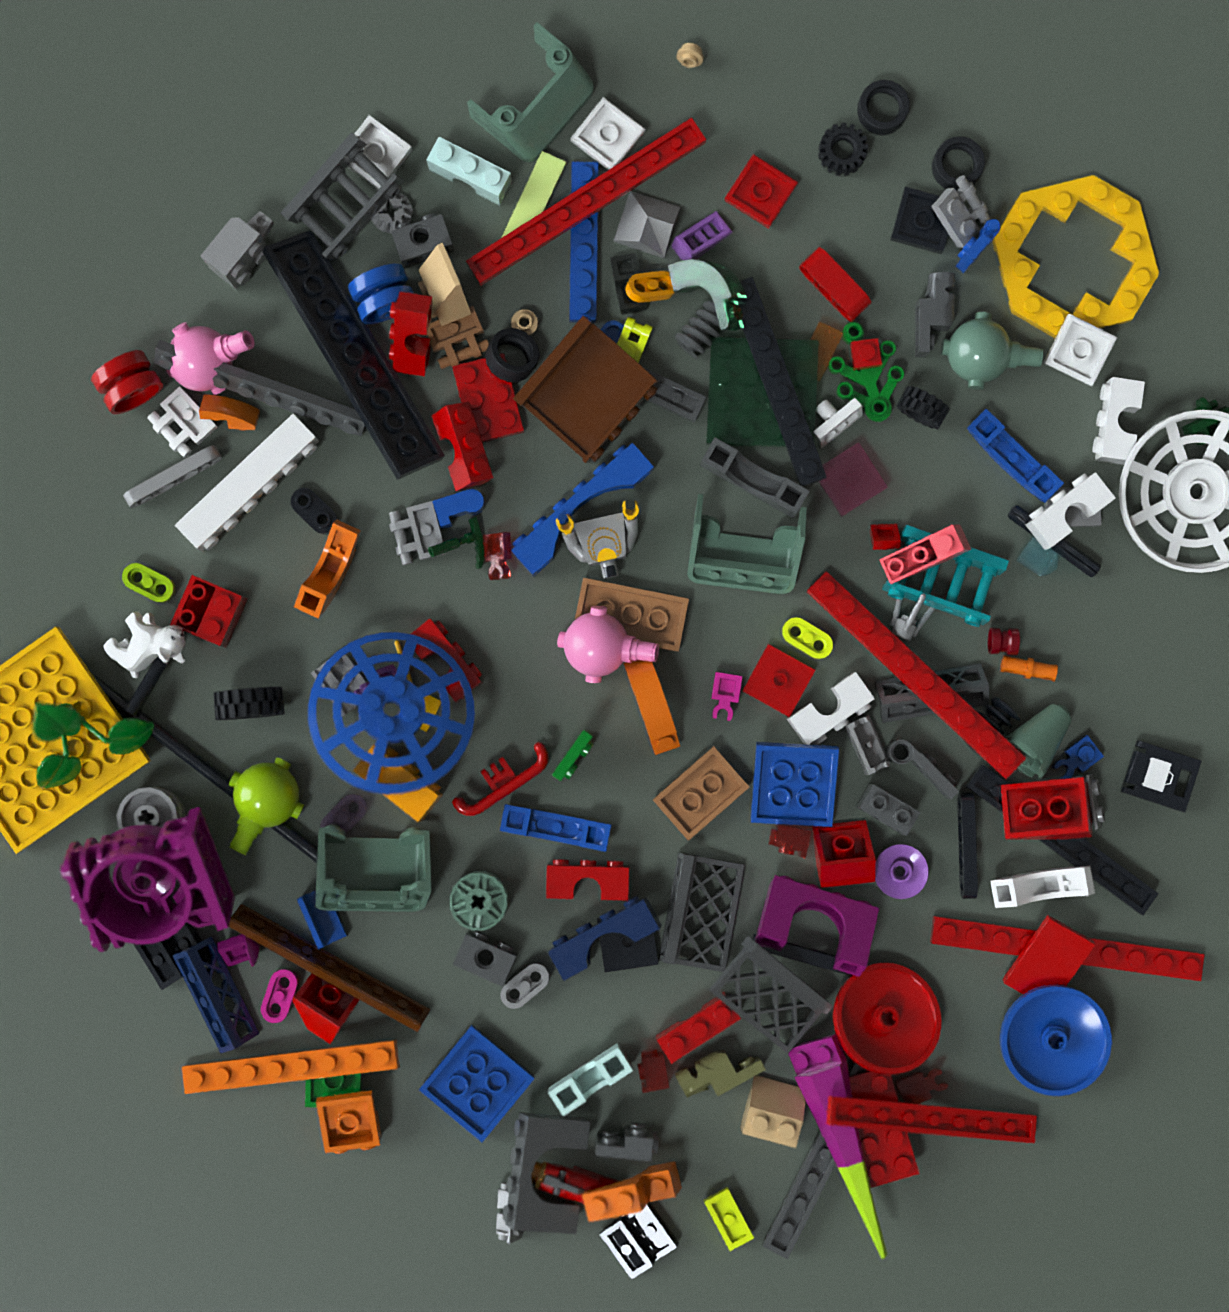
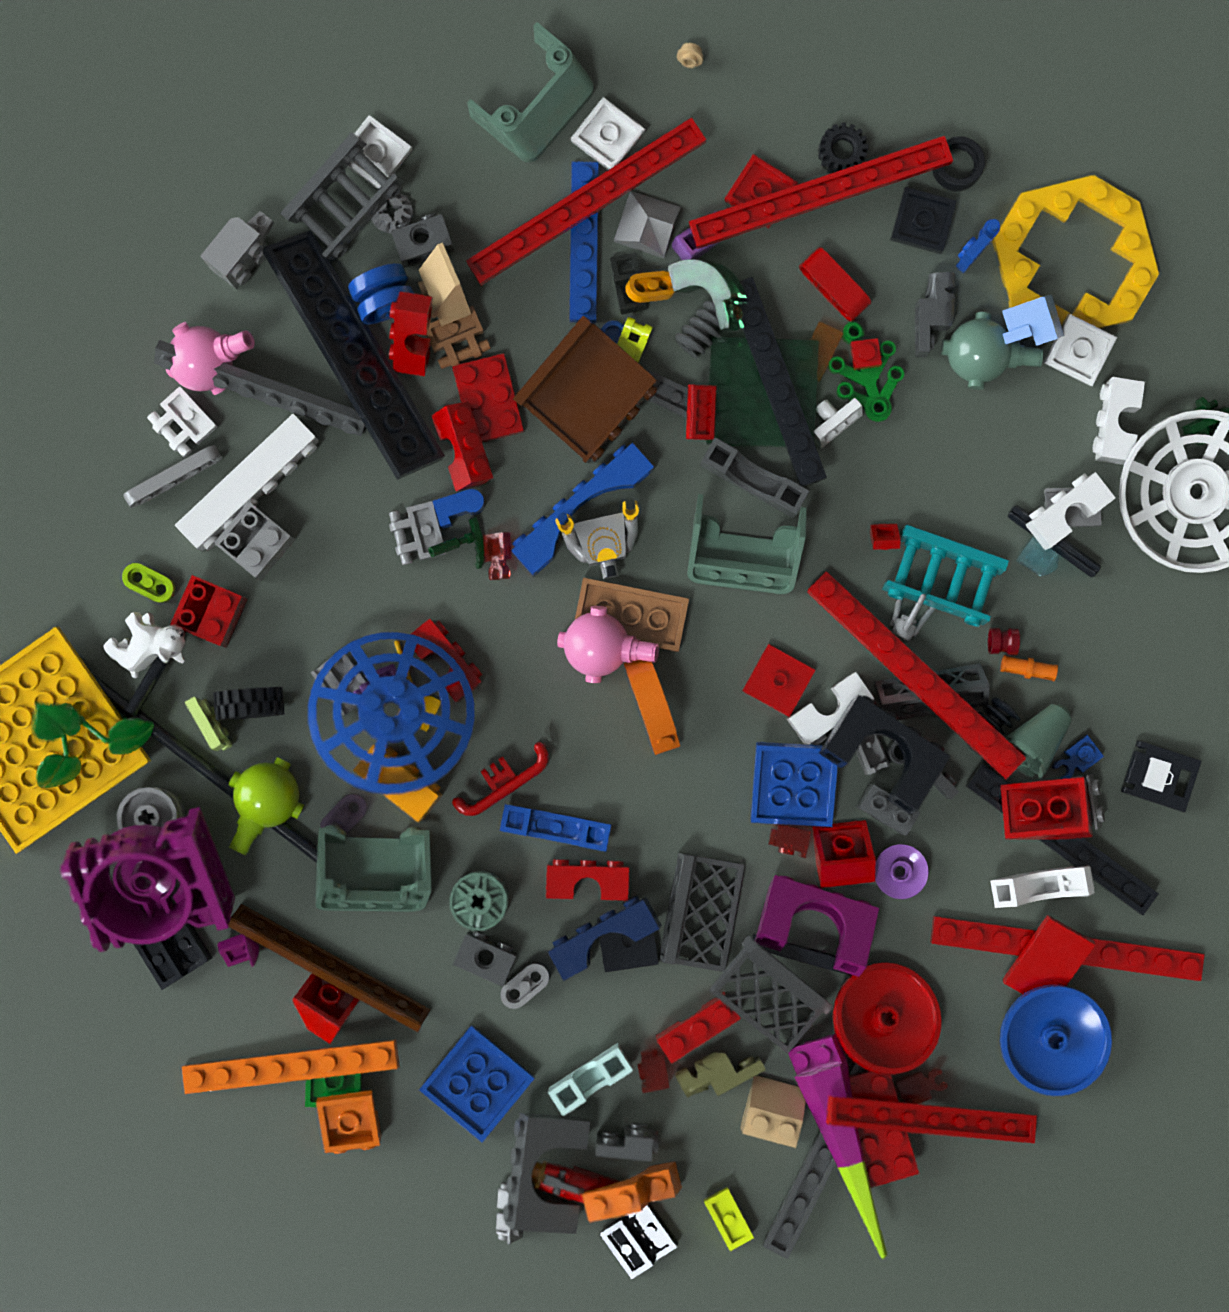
red wheel [91,350,163,414] -> none
dark blue fence [173,936,259,1053] -> none
orange slope [199,394,260,431] -> none
dark pink plate [261,968,299,1023] -> none
black plate [291,488,338,535] -> none
orange arch [294,519,361,619] -> none
blue panel [297,890,348,949] -> none
light aqua arch [427,137,512,205] -> none
black tyre [485,328,540,382] -> none
yellowish green tile [502,151,566,237] -> none
tan plate [511,309,538,335] -> none
green plate [552,730,594,782] -> none
medium nougat plate [652,746,749,841] -> none
dark pink plate [711,672,742,721] -> none
neon yellow plate [782,618,833,659] -> none
clear pink plate [819,442,888,517] -> none
black tyre [857,80,910,135] -> none
coral slope [879,525,971,584] -> none
black tyre [896,386,950,429] -> none
light grey plate [931,175,990,248] -> none
black beam [957,793,978,899] -> none
blue slope [967,409,1064,503] -> none
none -> yellowish green plate [185,697,232,751]
none -> light grey slope [214,502,295,580]
none -> red plate [686,385,716,440]
none -> red plate [689,136,954,249]
none -> black arch [819,695,951,815]
none -> light blue plate [1002,294,1064,346]

